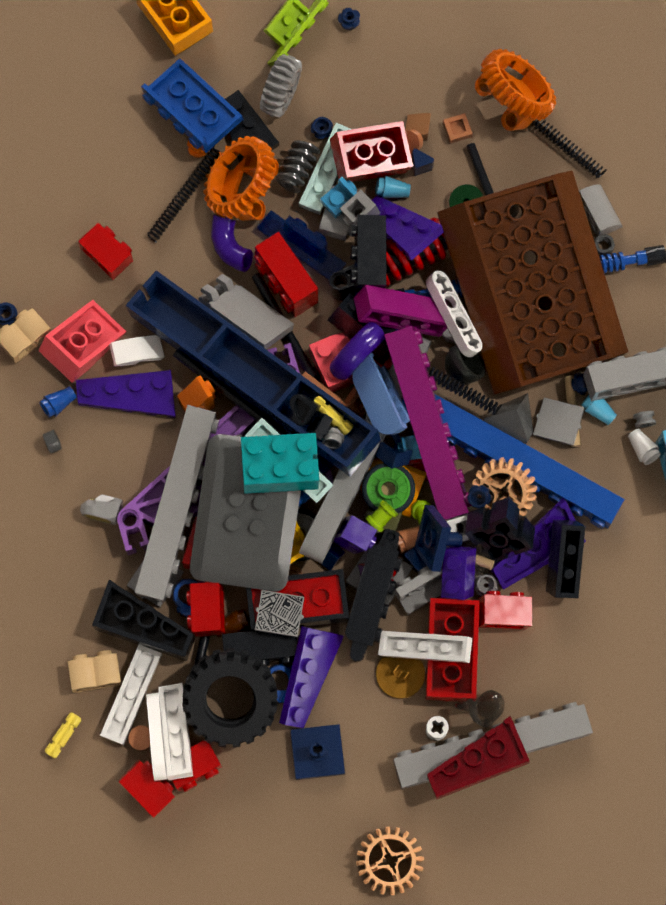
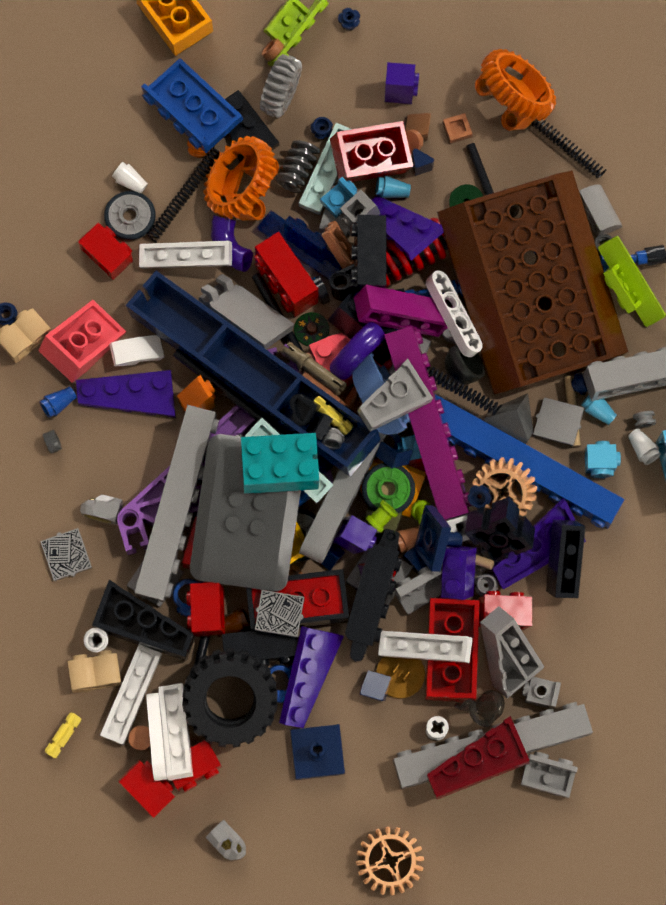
none -> light grey piece [40,528,92,581]
none -> white cone [84,628,108,652]
none -> light grey wheel [104,191,156,240]
none -> white cone [112,162,148,193]
none -> white plate [139,241,232,269]
none -> light grey rock [206,820,246,860]
none -> nougat tile [262,39,284,61]
none -> dark tan pin [282,342,346,395]
none -> piece [294,312,329,346]
none -> black tile [311,275,330,305]
none -> nougat tile [321,221,354,269]
none -> light grey wing [357,359,433,432]
none -> slope [360,670,392,701]
none -> dark purple brick [384,62,419,104]
none -> light grey wedge [480,607,544,699]
none -> light grey bracket [520,751,578,798]
none -> light grey brick [522,677,561,710]
none -> medium azure brick [585,441,621,478]
none -> lime bracket [598,236,666,327]

